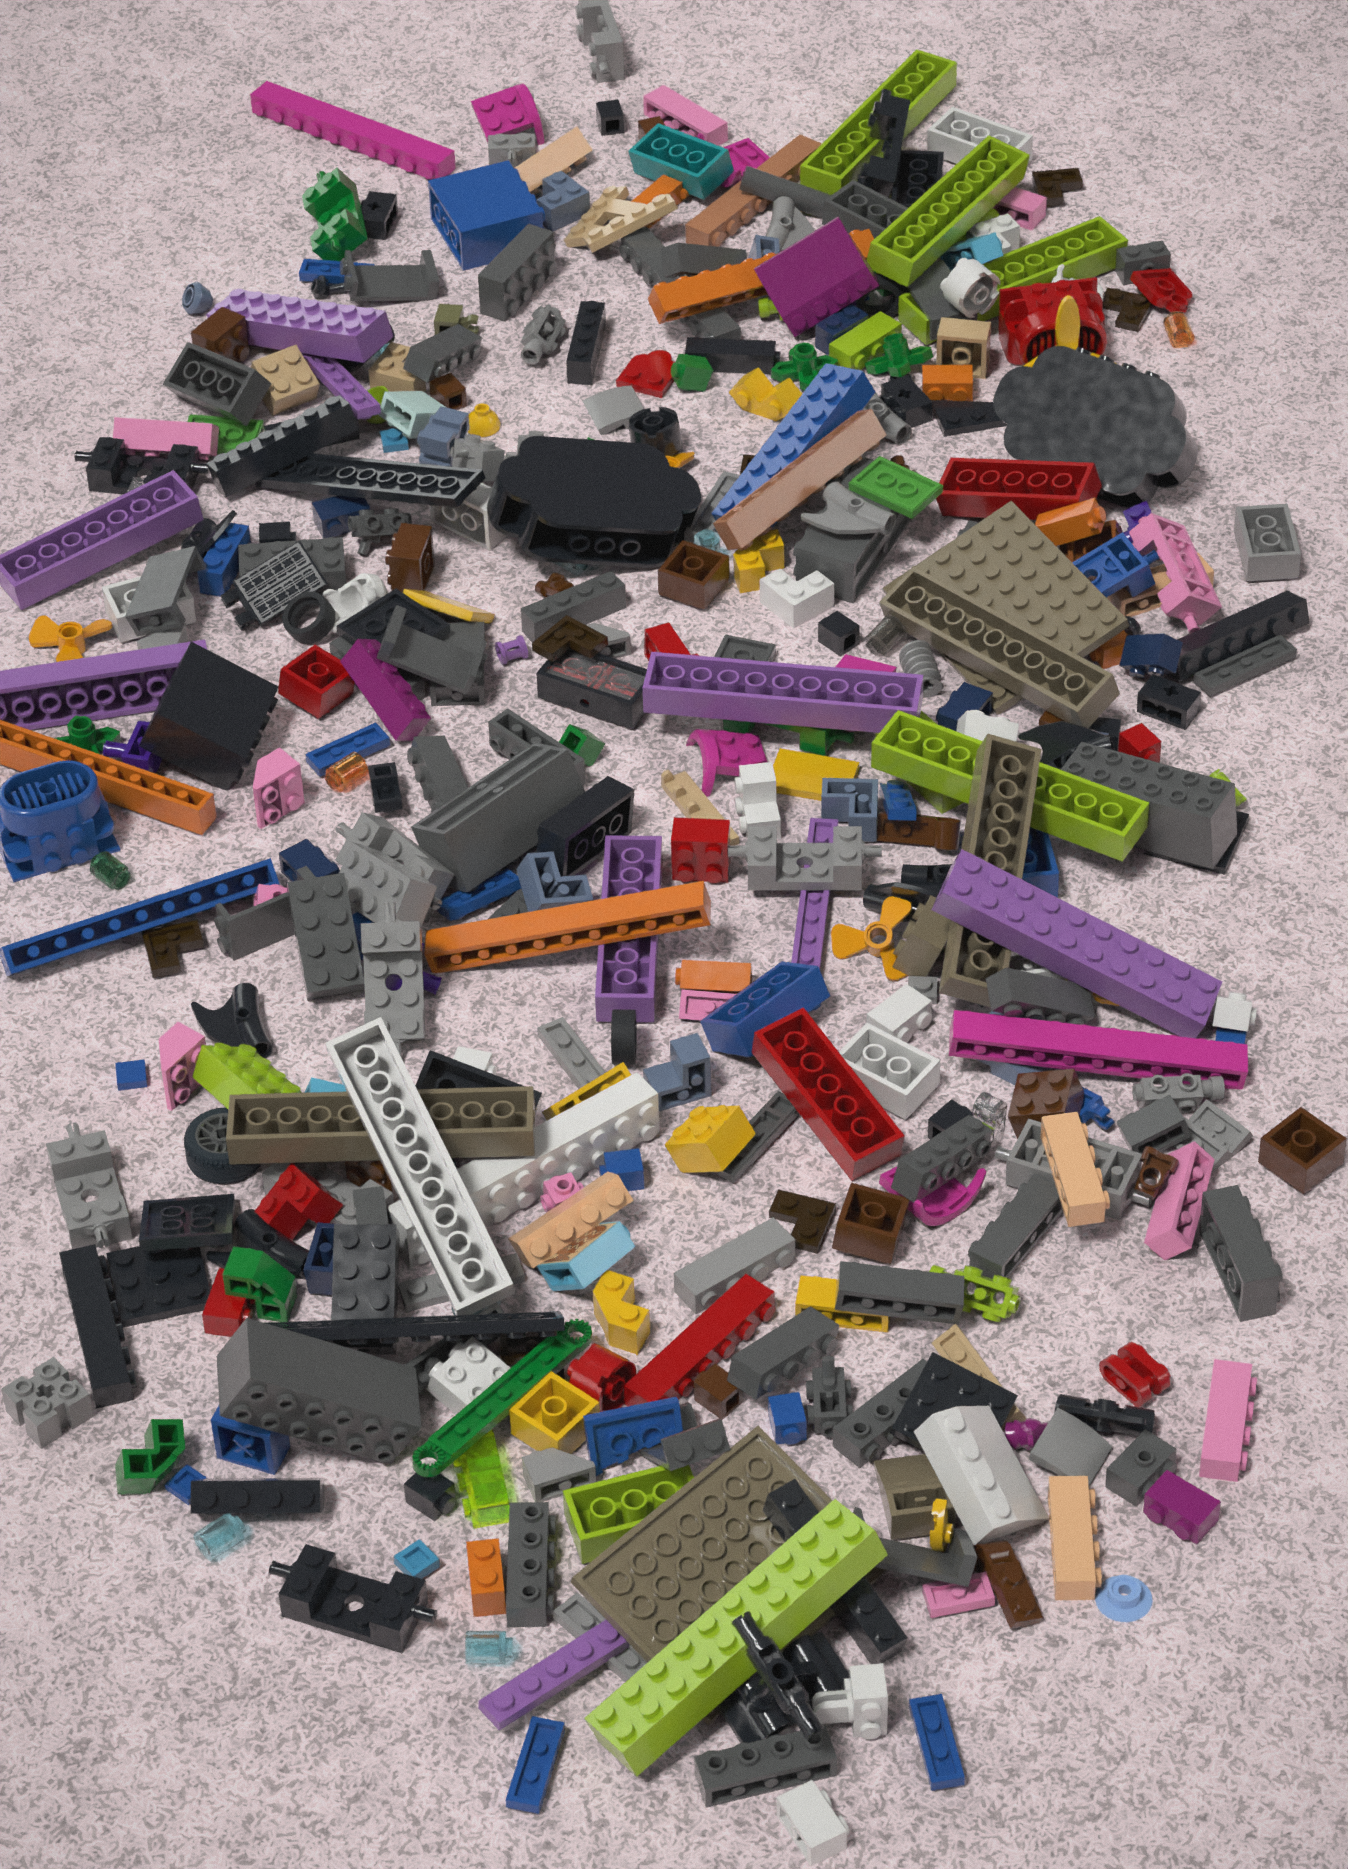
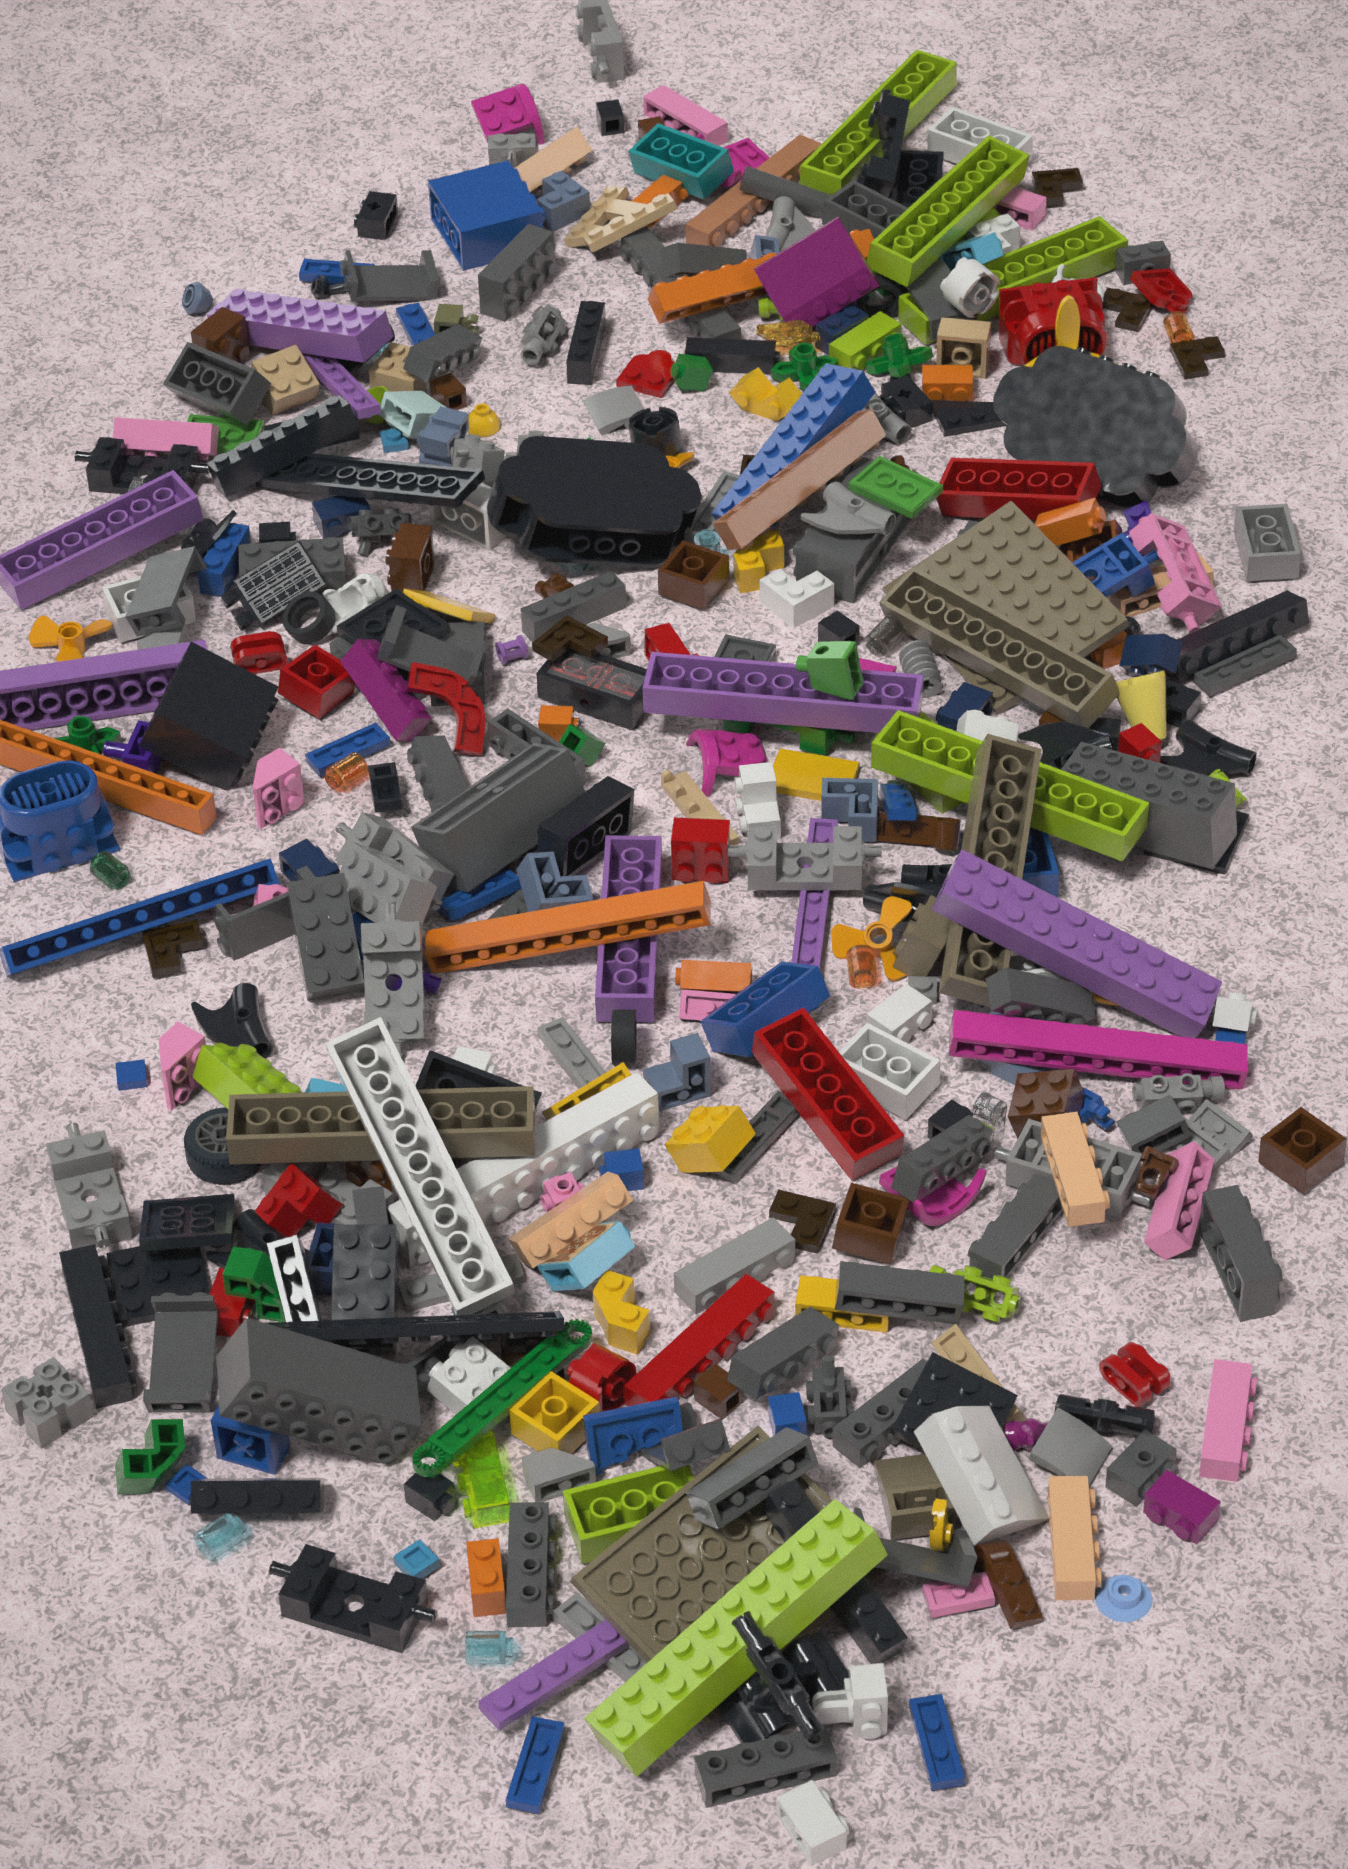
dark pink brick [250,81,456,180] -> none
green brick [302,167,367,261] -> none
none -> dark grey panel [143,1292,219,1413]
none -> red brick [230,631,288,674]
none -> brick [267,1235,322,1322]
none -> blue plate [396,303,435,346]
none -> red plate [407,662,486,756]
none -> orange brick [538,705,579,742]
none -> dark grey brick [686,1427,819,1530]
none -> clear yellow plate [756,320,820,348]
none -> bright green torso [796,641,864,700]
none -> clear orange brick [846,945,878,988]
none -> light yellow cone [1116,671,1166,745]
none -> black pin [1160,720,1257,776]
none -> dark brown plate [1169,336,1225,380]

